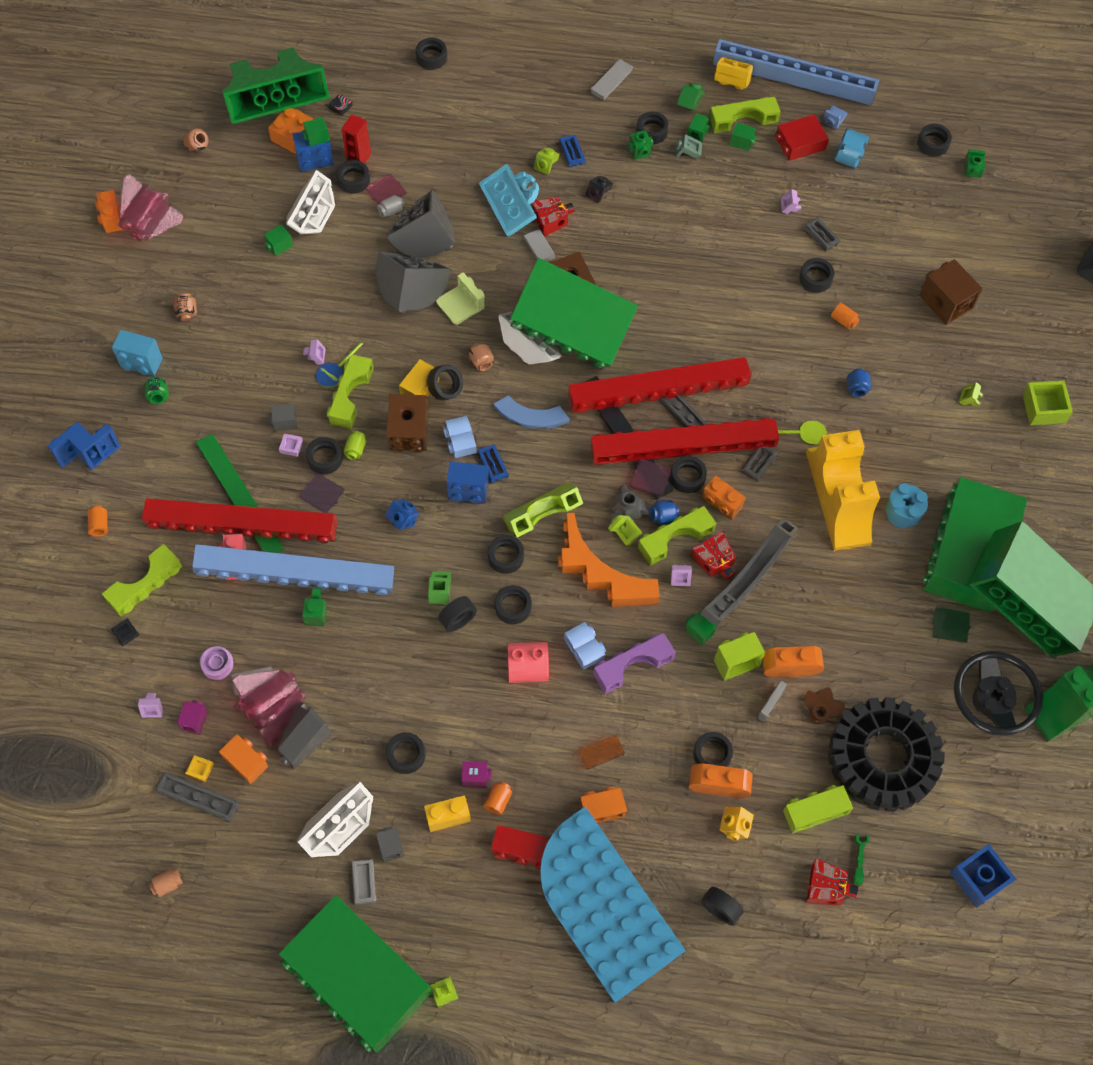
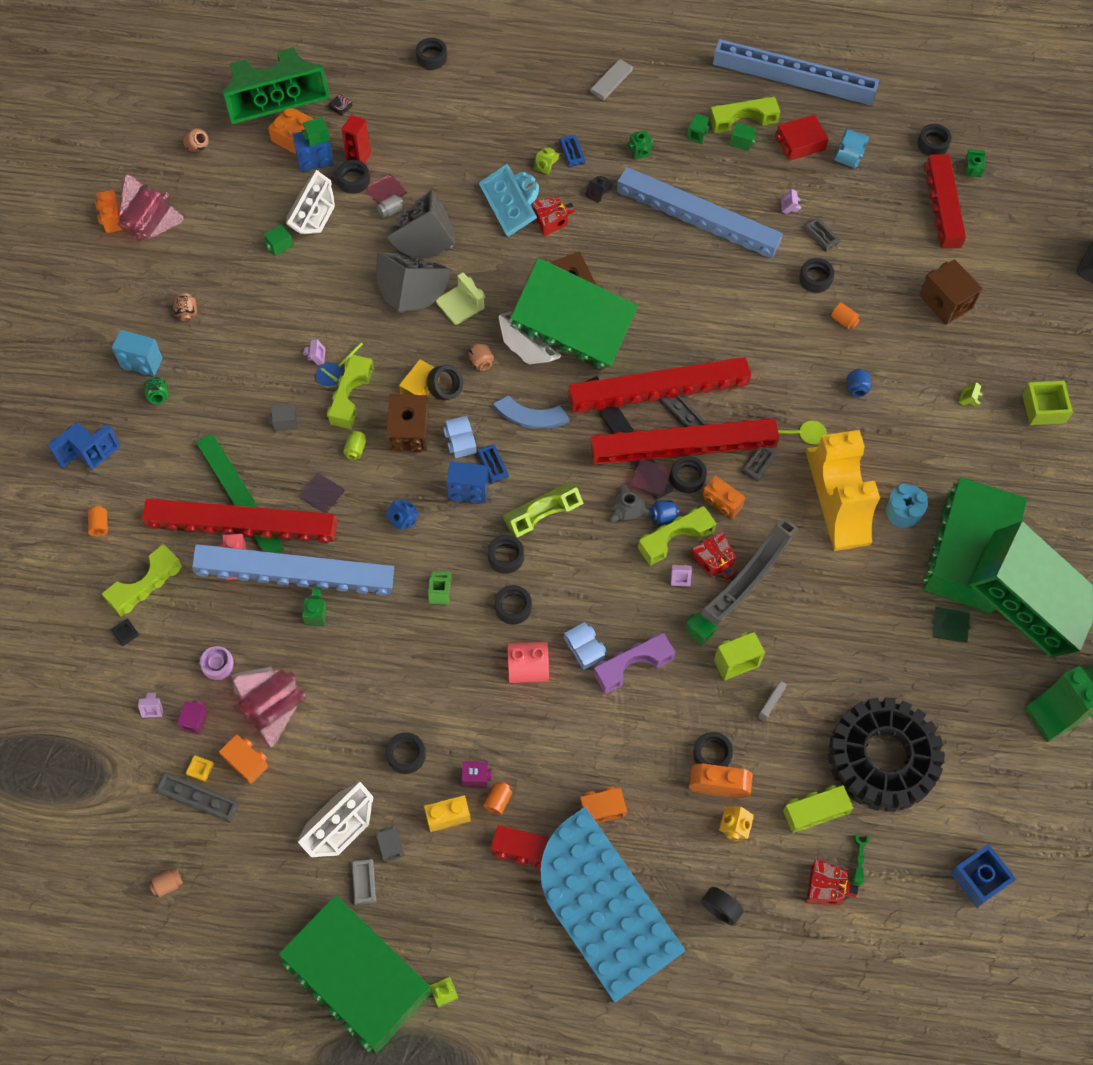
dark grey slope [278,702,331,769] -> none
lavender tile [279,434,303,457] -> none
black tyre [306,437,343,474] -> none
black tyre [438,596,477,632] -> none
light grey tile [524,229,555,261] -> none
orange arch [558,513,660,607] -> none
clear orange tile [579,735,625,770] -> none
lime bracket [608,515,642,546] -> none
black tyre [636,111,669,144] -> none
sand green bracket [675,134,702,159] -> none
green slope [677,82,706,110] -> none
yellow brick [714,57,753,90] -> none
orange brick [763,646,824,678] -> none
reddish brown plate [804,687,845,724] -> none
medium blue bracket [822,105,847,130] -> none
black piece [954,651,1043,736] -> none
none -> medium blue brick [617,167,783,259]
none -> red brick [924,154,966,248]

